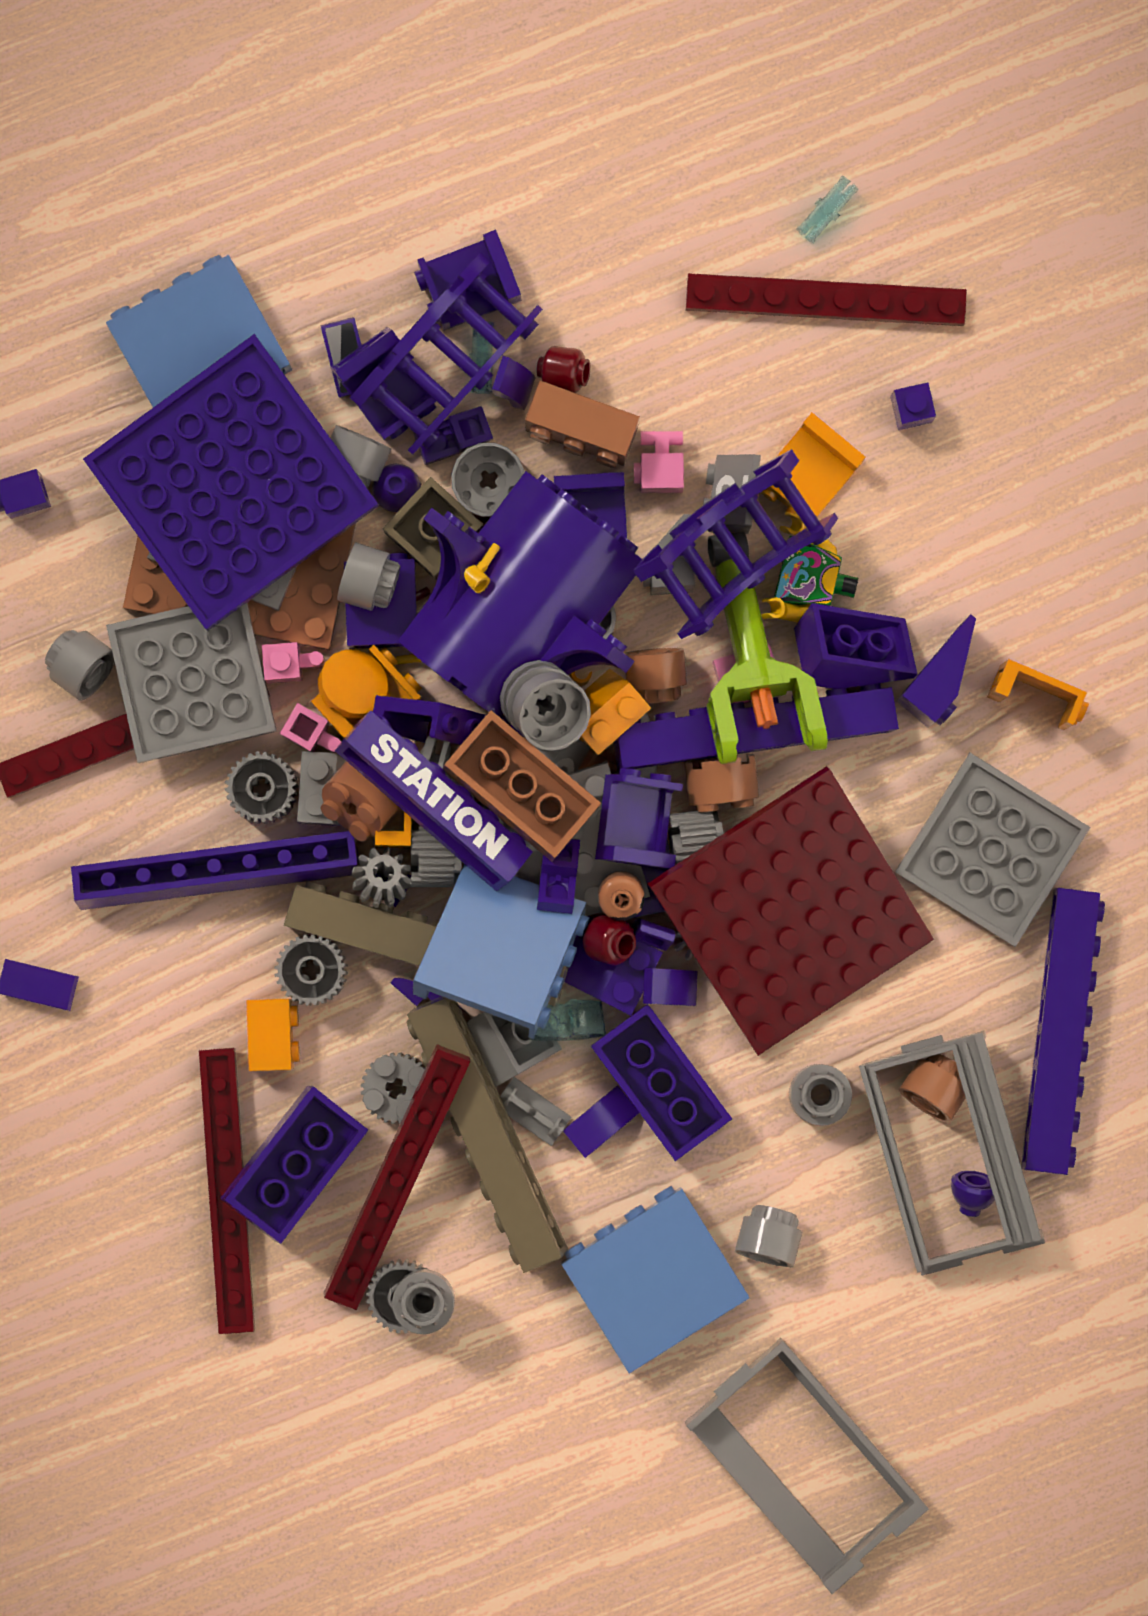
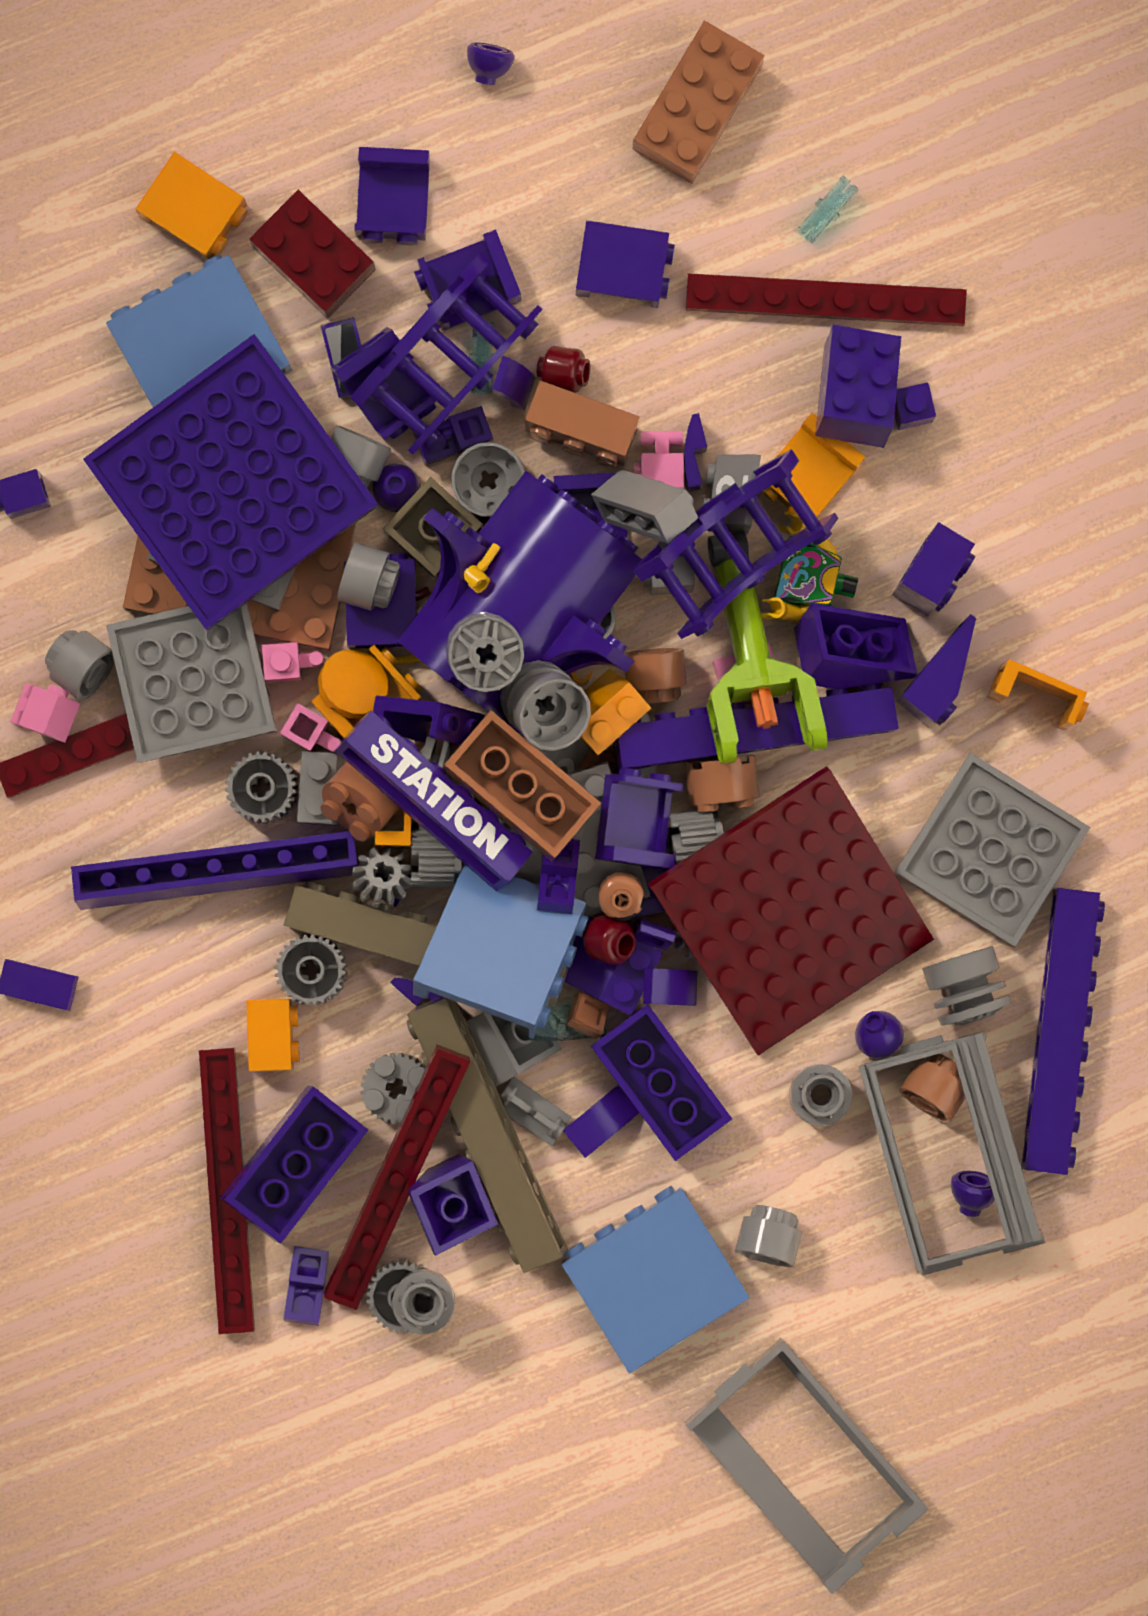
none -> bright pink brick [10,683,80,743]
none -> light orange panel [135,151,248,261]
none -> dark red brick [249,189,376,319]
none -> dark purple slope [283,1246,329,1326]
none -> dark purple panel [354,147,430,245]
none -> dark purple slope [408,1154,498,1256]
none -> light grey wheel [446,612,524,692]
none -> dark purple brick [467,42,515,85]
none -> nougat tile [566,991,610,1039]
none -> dark purple panel [576,220,675,308]
none -> light grey brick [591,469,698,544]
none -> nougat brick [632,20,765,184]
none -> dark purple slope [684,413,707,492]
none -> dark purple brick [815,324,902,448]
none -> dark purple brick [855,1011,904,1058]
none -> dark purple brick [892,522,976,616]
none -> light grey wheel [922,946,1012,1026]

